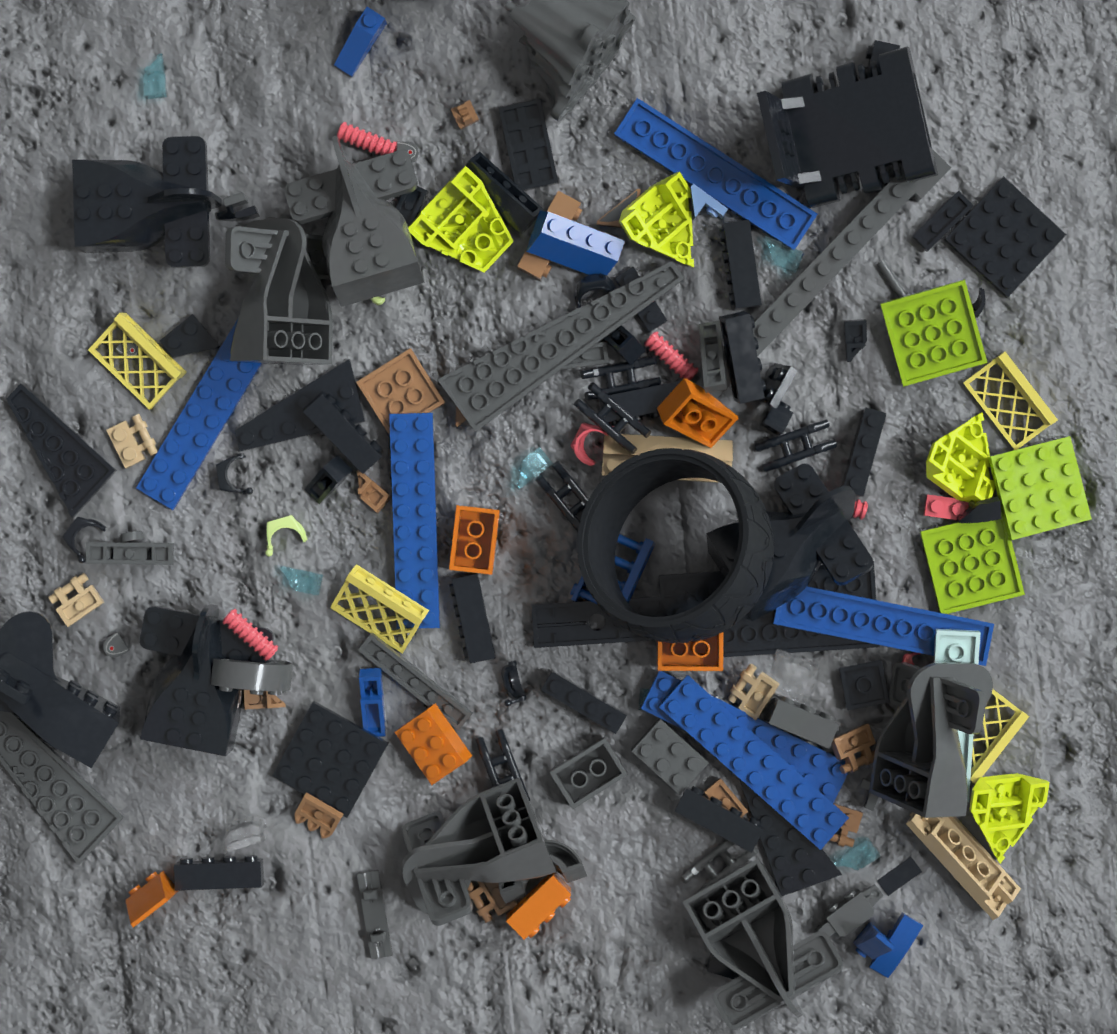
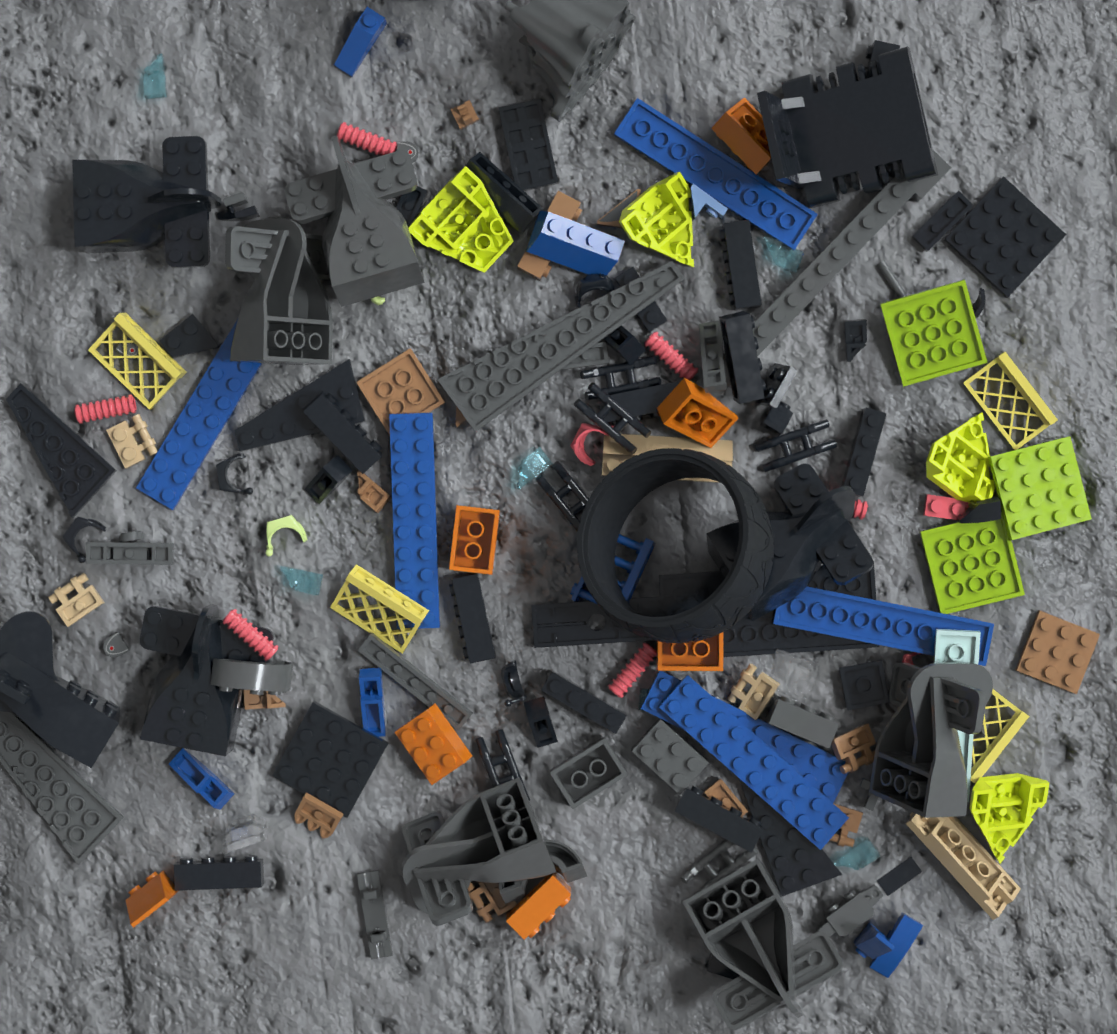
none -> coral piece [75,394,137,424]
none -> blue slope [169,748,235,810]
none -> black slope [524,696,558,748]
none -> coral piece [608,643,657,698]
none -> orange slope [711,98,772,174]
none -> medium nougat plate [1015,610,1100,694]

